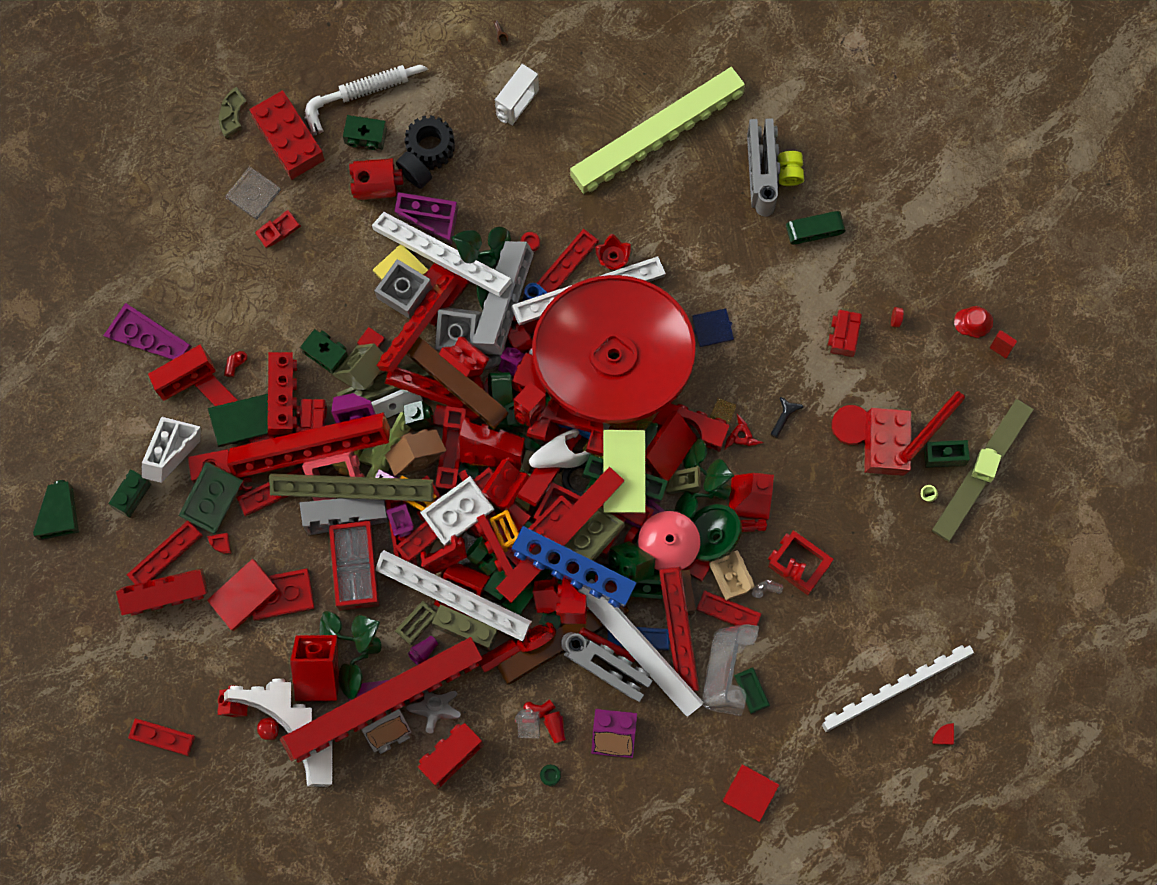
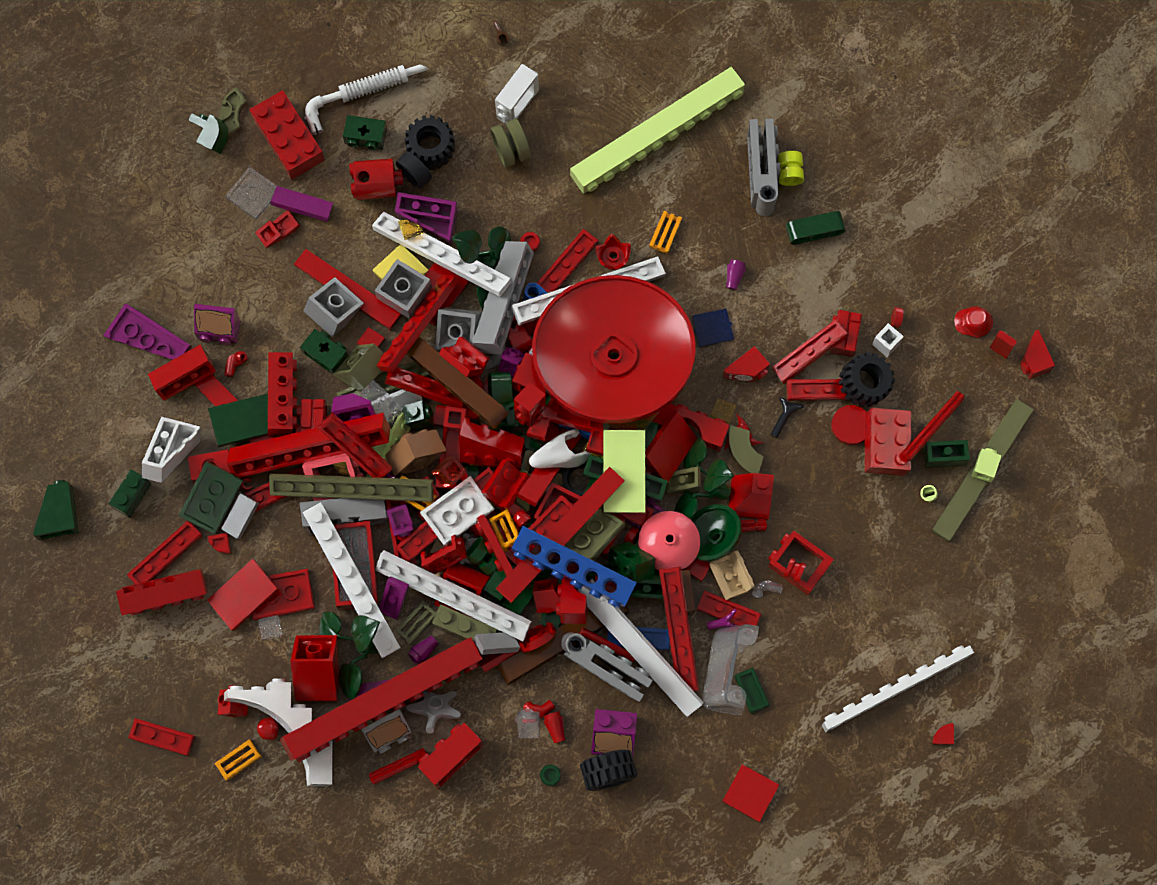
none -> brick [189,113,228,154]
none -> slope [194,304,241,345]
none -> light orange tile [215,739,262,781]
none -> light grey tile [221,493,259,539]
none -> clear tile [258,615,283,641]
none -> magenta tile [270,186,333,222]
none -> red tile [294,249,402,330]
none -> light grey slope [303,277,364,337]
none -> white plate [303,502,401,658]
none -> red tile [318,413,392,478]
none -> clear hinge [359,380,404,423]
none -> red axle [369,748,427,784]
none -> magenta plate [379,576,409,620]
none -> clear yellow tile [398,220,423,240]
none -> clear red brick [431,456,467,487]
none -> light grey tile [474,632,520,655]
none -> olive wheel [490,118,531,168]
none -> red hinge [513,511,532,528]
none -> black tyre [580,749,638,791]
none -> light orange tile [649,211,682,254]
none -> magenta bar [707,609,737,630]
none -> red slope [723,346,770,382]
none -> magenta cone [726,260,746,290]
none -> olive tile [729,425,764,473]
none -> red tile [771,319,849,384]
none -> red tile [786,379,847,401]
none -> black tyre [839,352,895,407]
none -> white brick [872,323,903,357]
none -> red slope [1021,330,1055,379]

